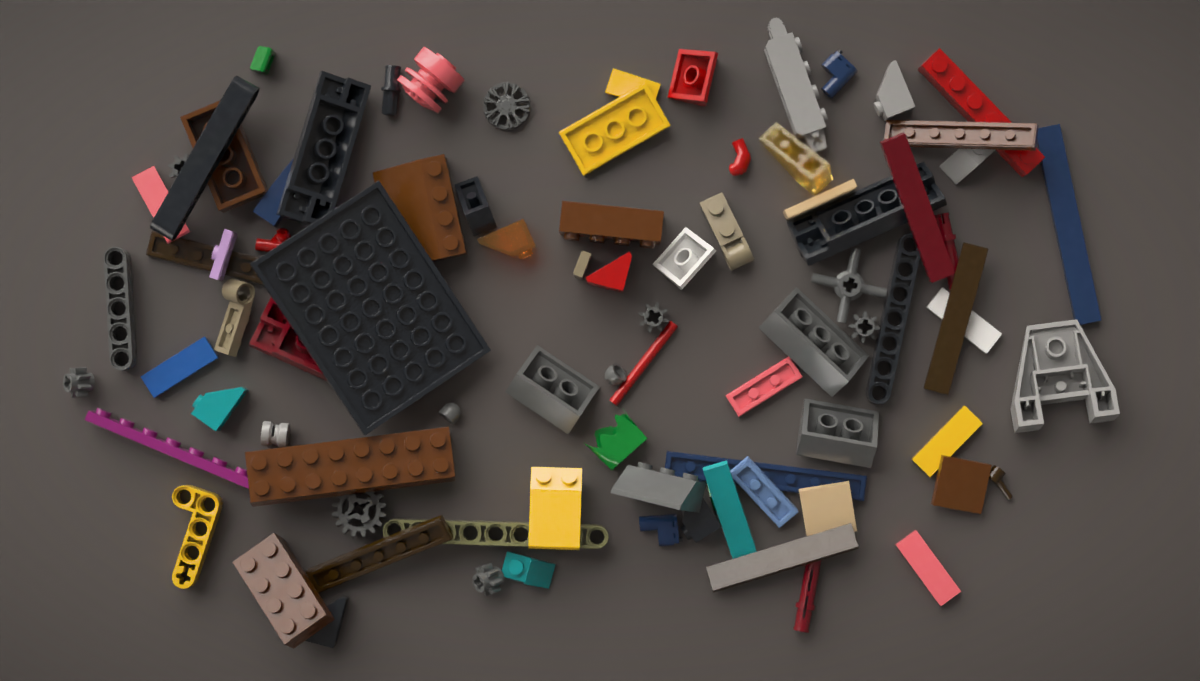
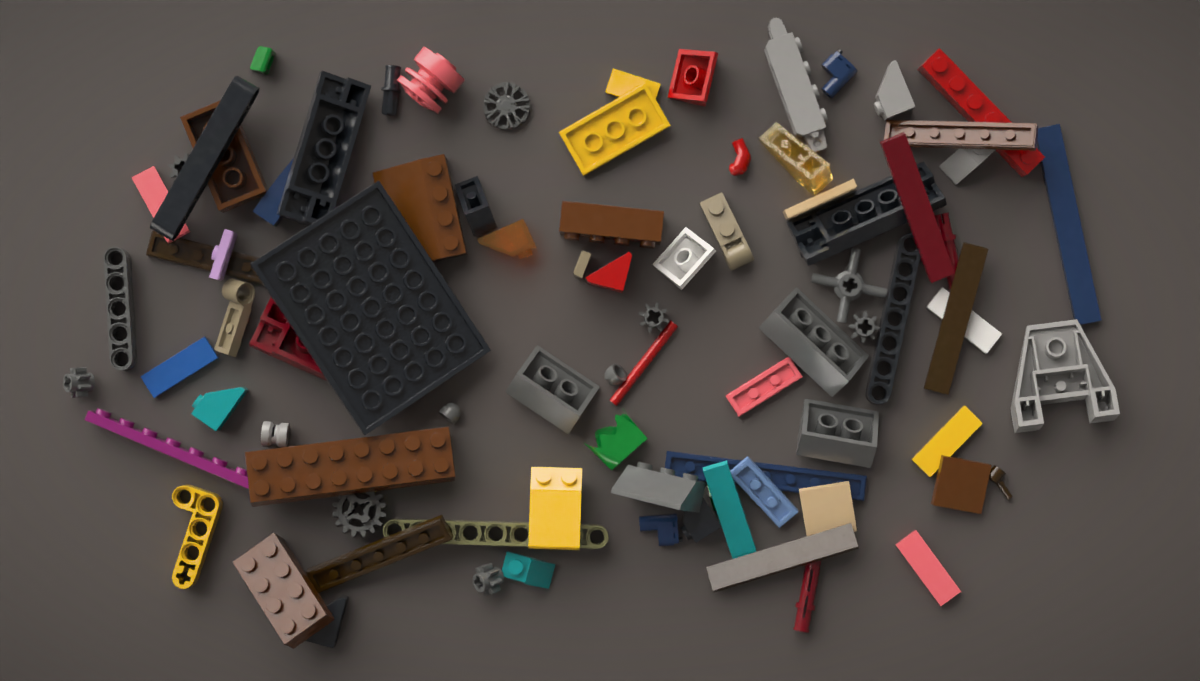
red arm [255,228,291,252] -> none

